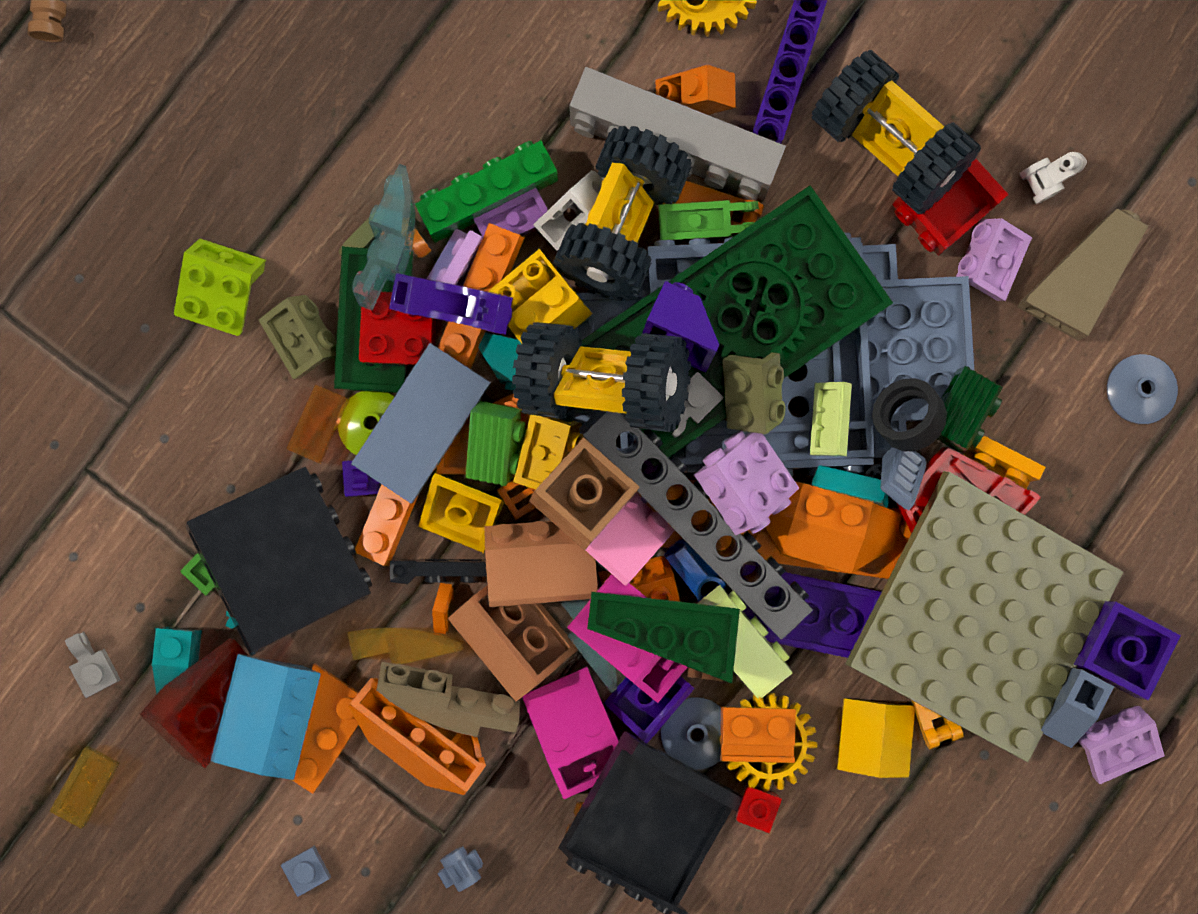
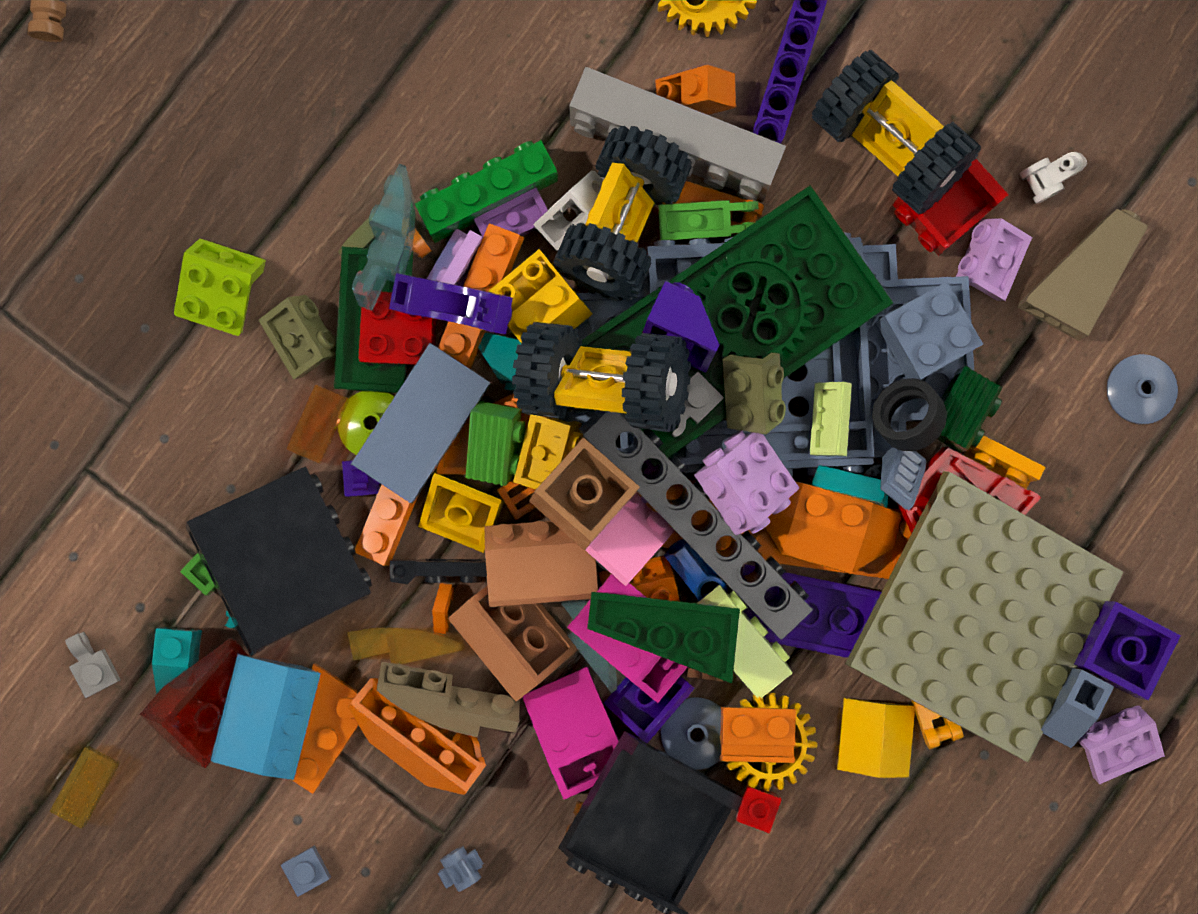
none -> sand blue brick [876,281,983,380]

